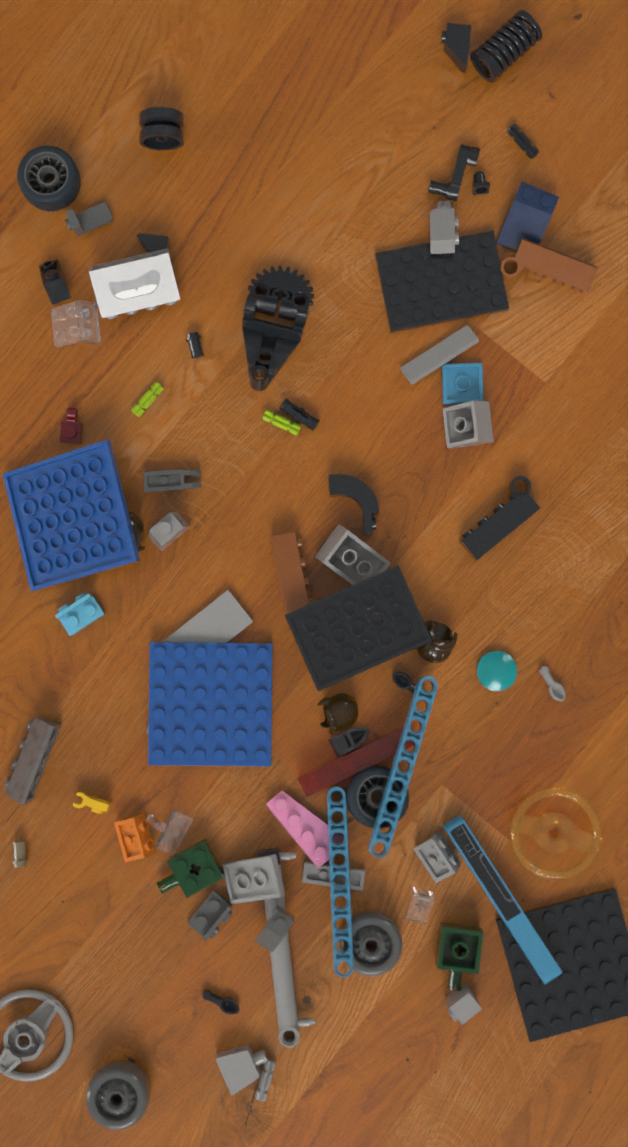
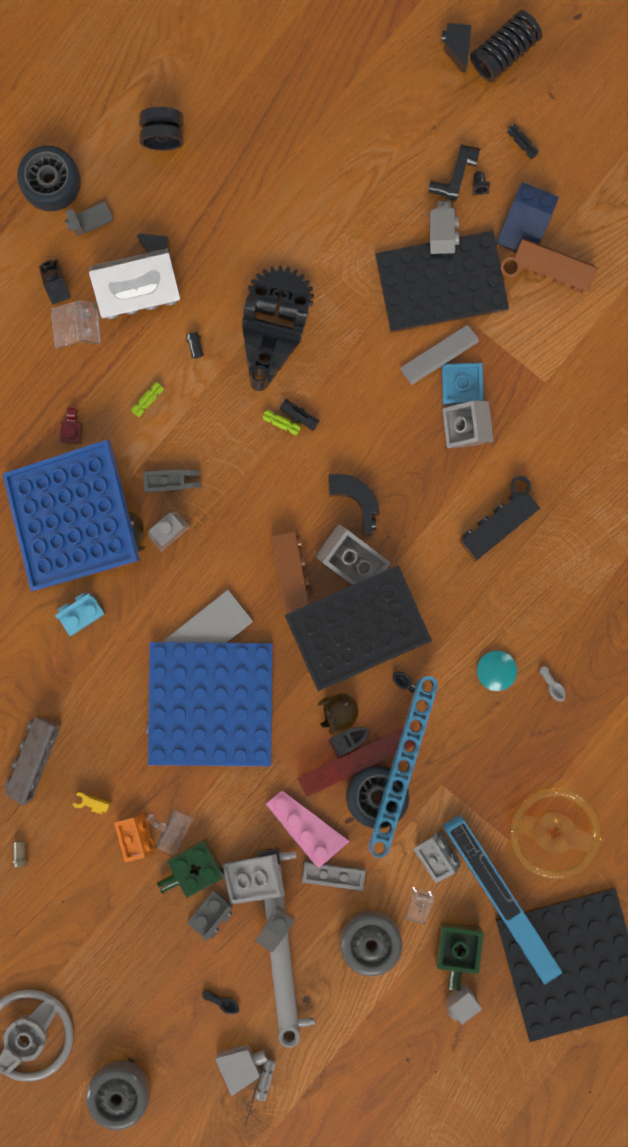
dark azure beam [327,787,354,978] -> none
dark brown hair [416,620,458,663] -> none

